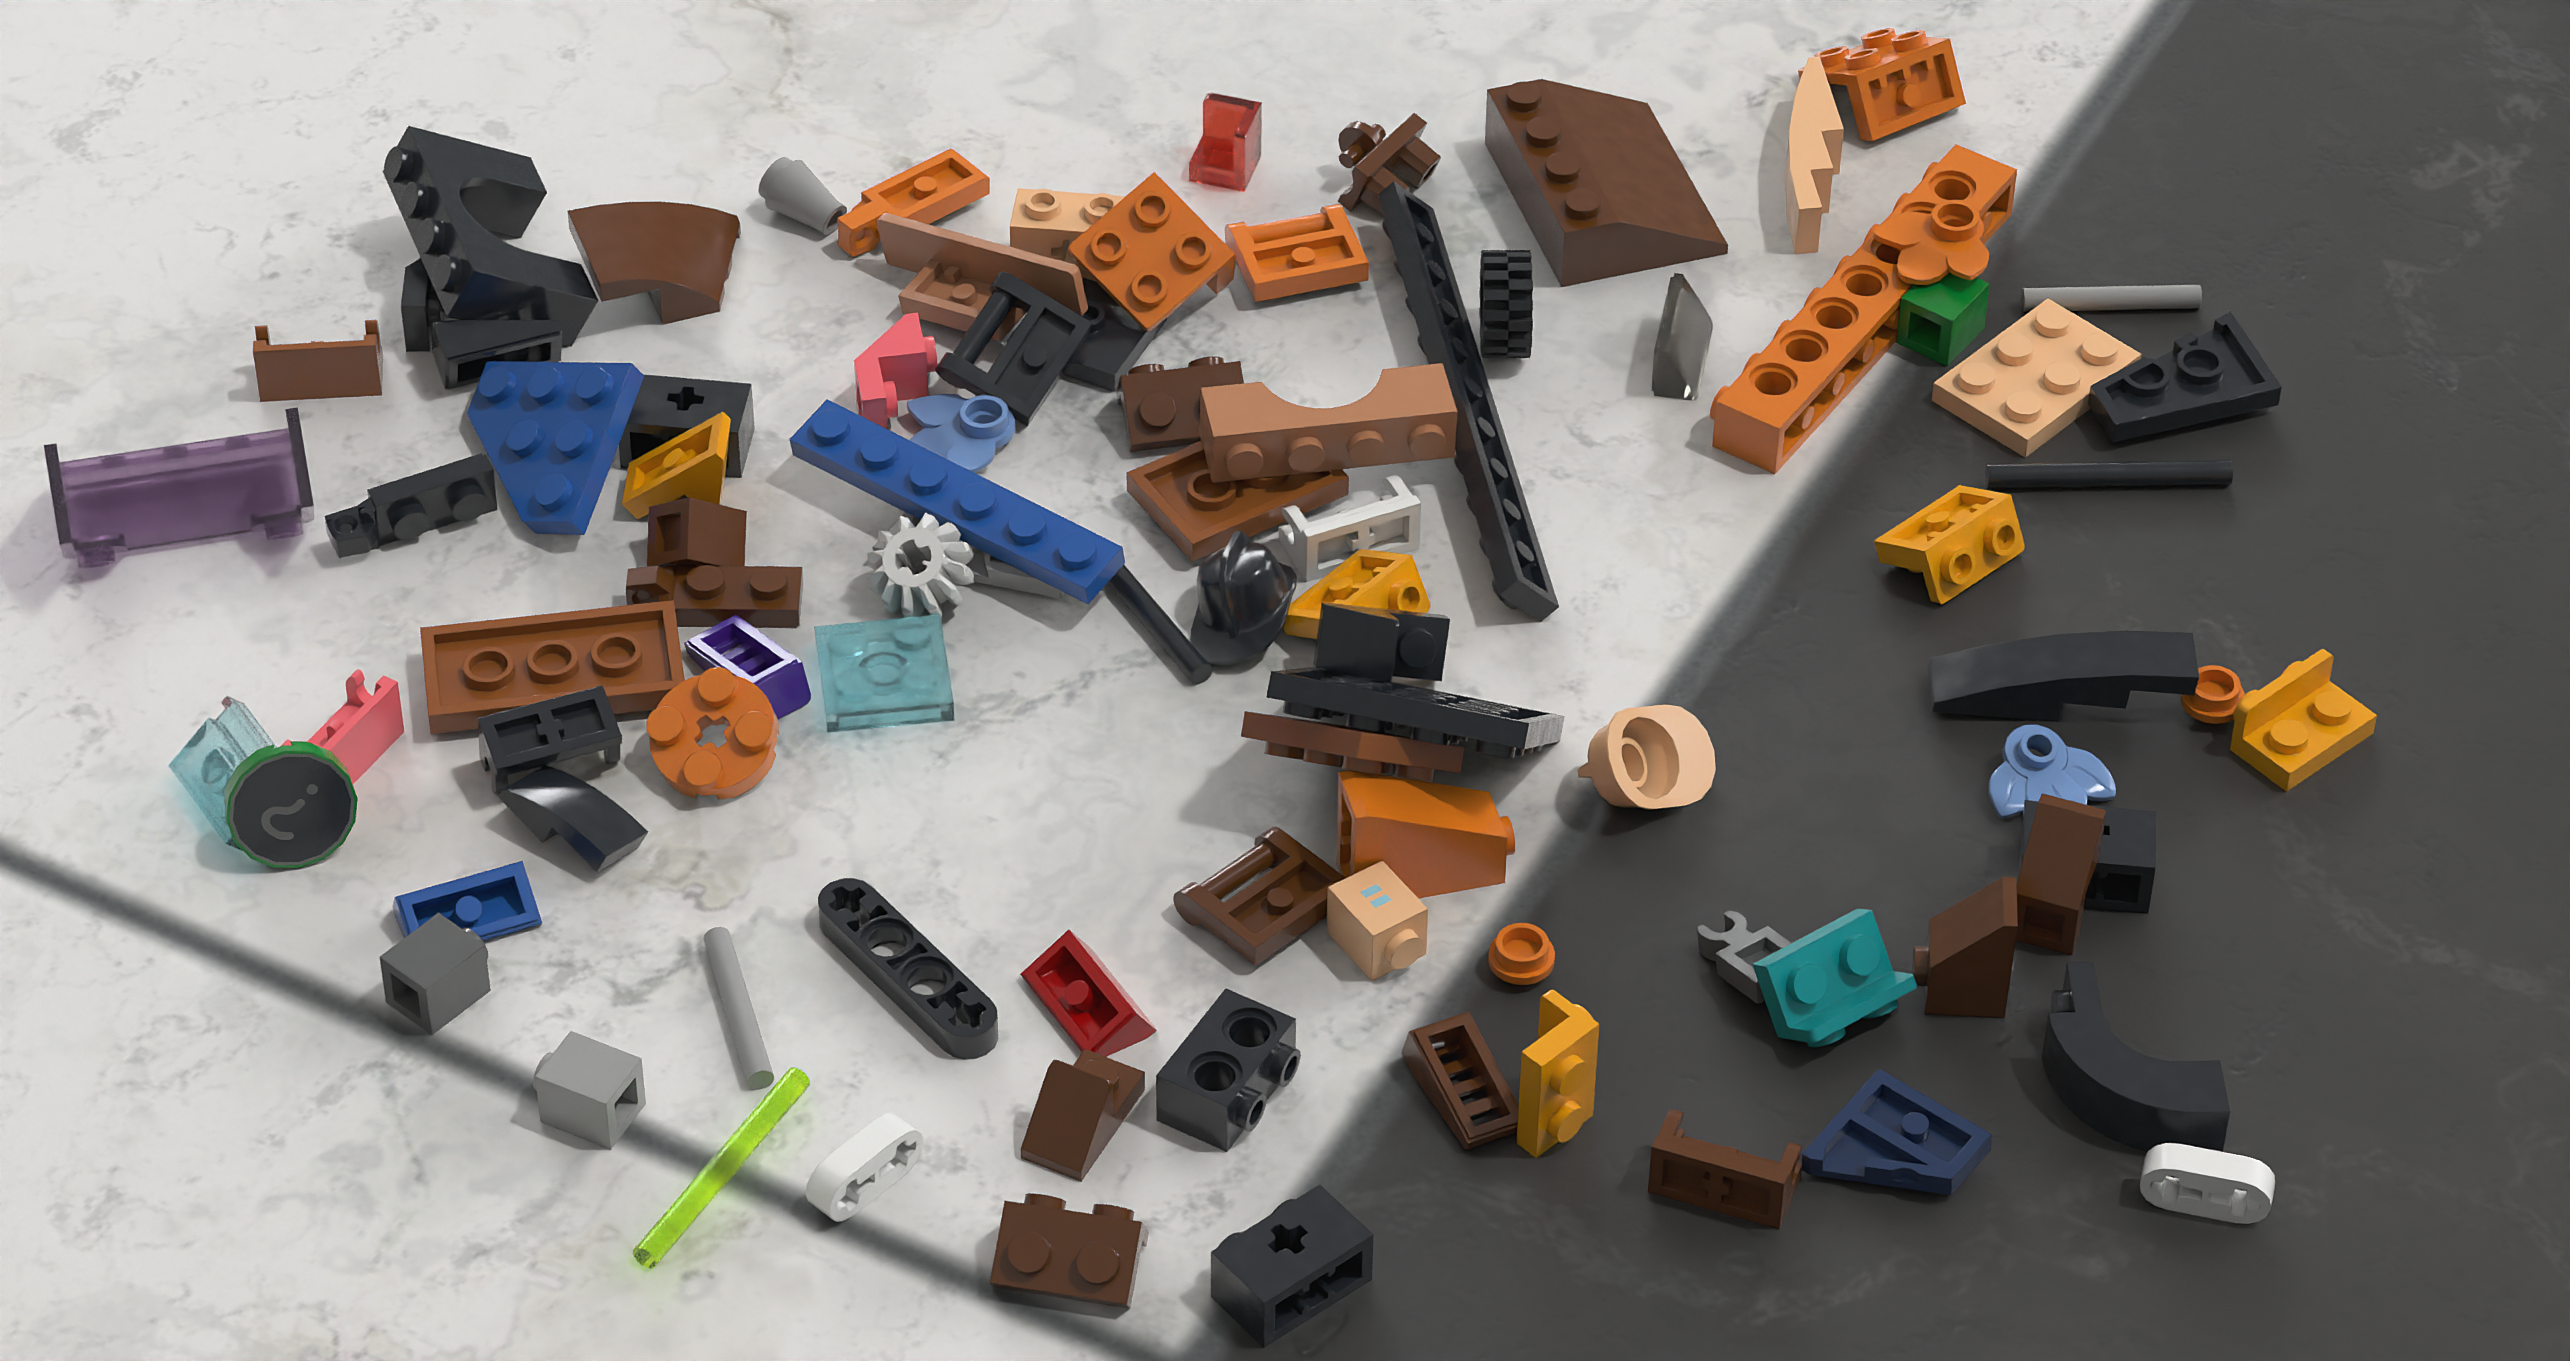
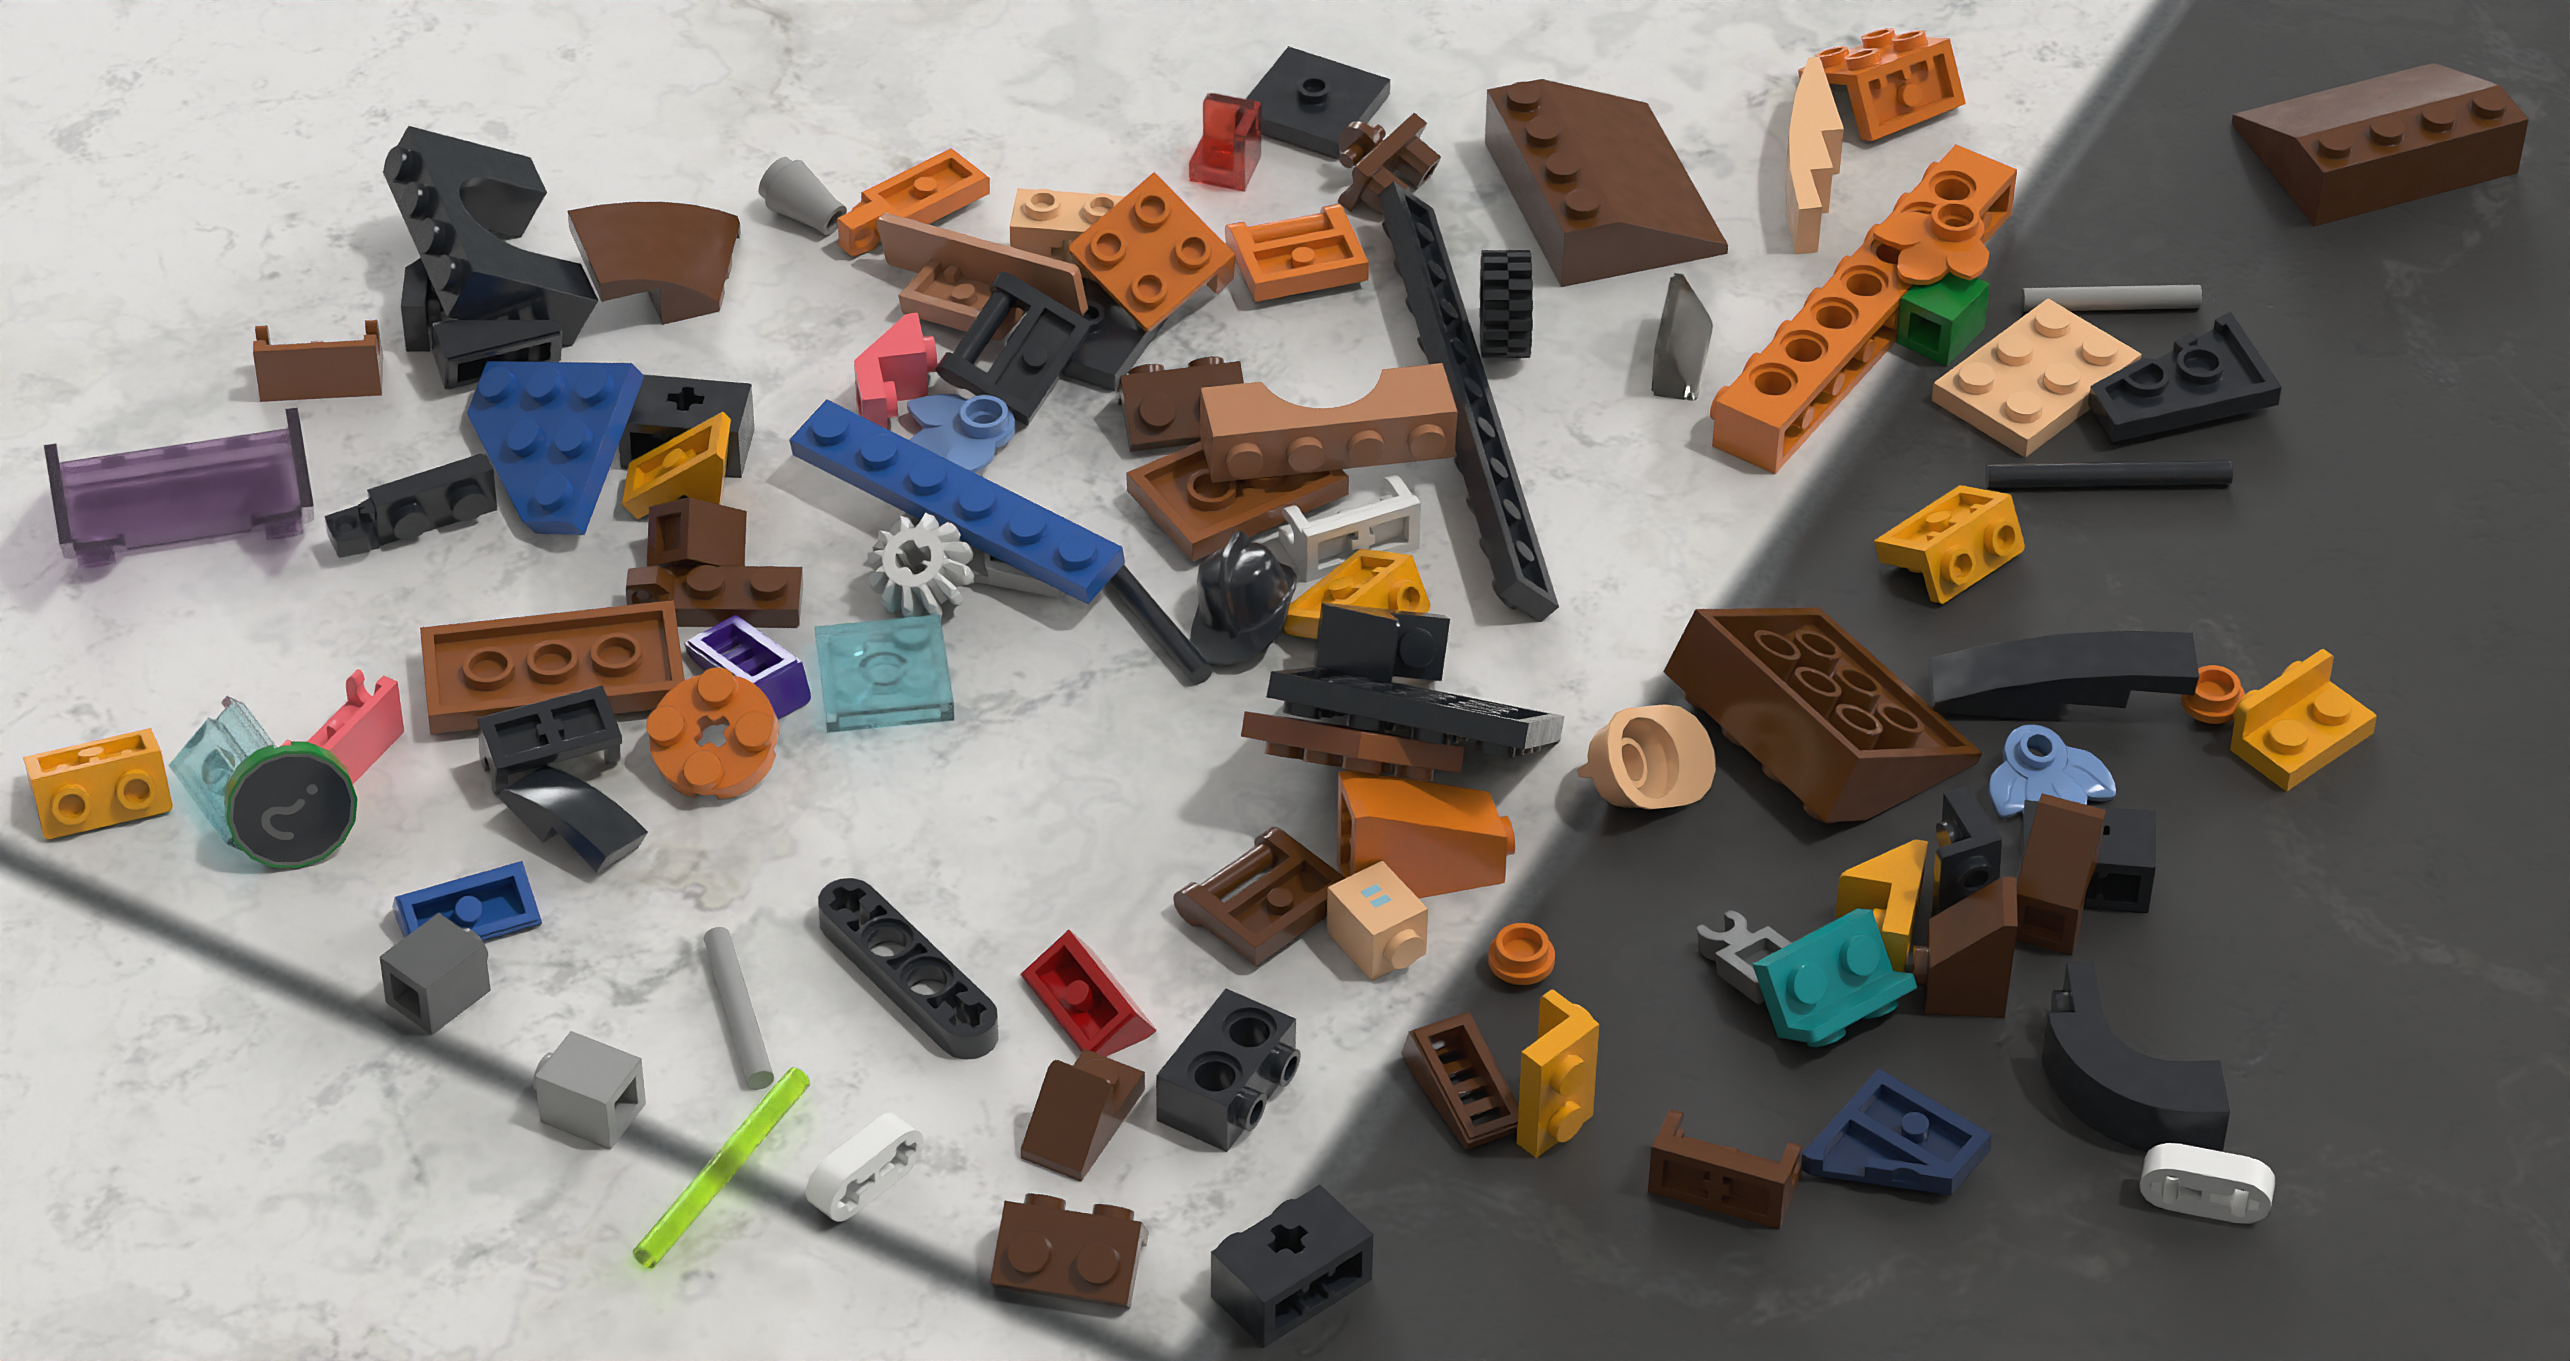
none -> light orange bracket [23,728,173,839]
none -> black plate [1236,46,1391,159]
none -> reddish brown slope [1663,607,1983,824]
none -> light orange slope [1835,839,1928,973]
none -> black bracket [1932,785,2002,917]
none -> reddish brown slope [2231,63,2529,227]

